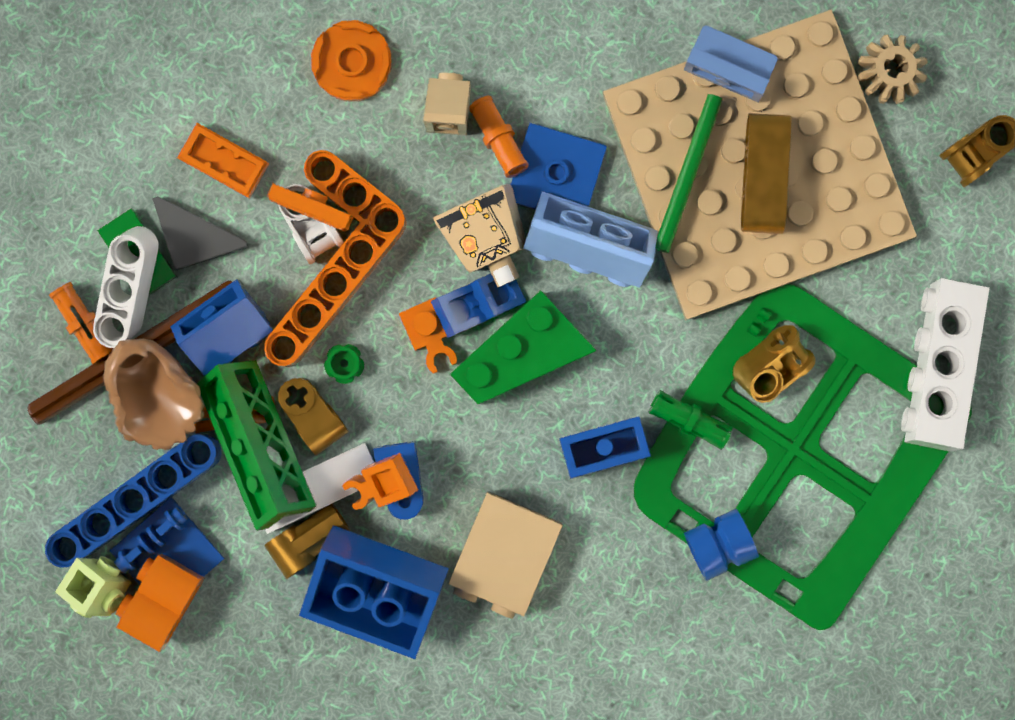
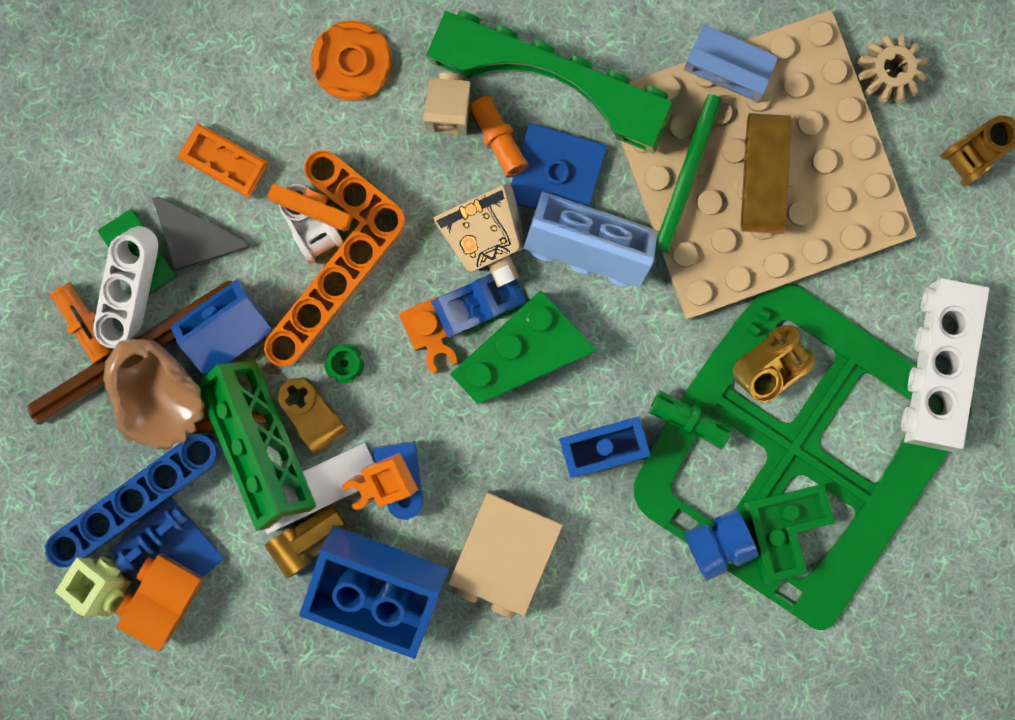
none -> green arch [426,10,674,155]
none -> green plate [743,483,835,583]

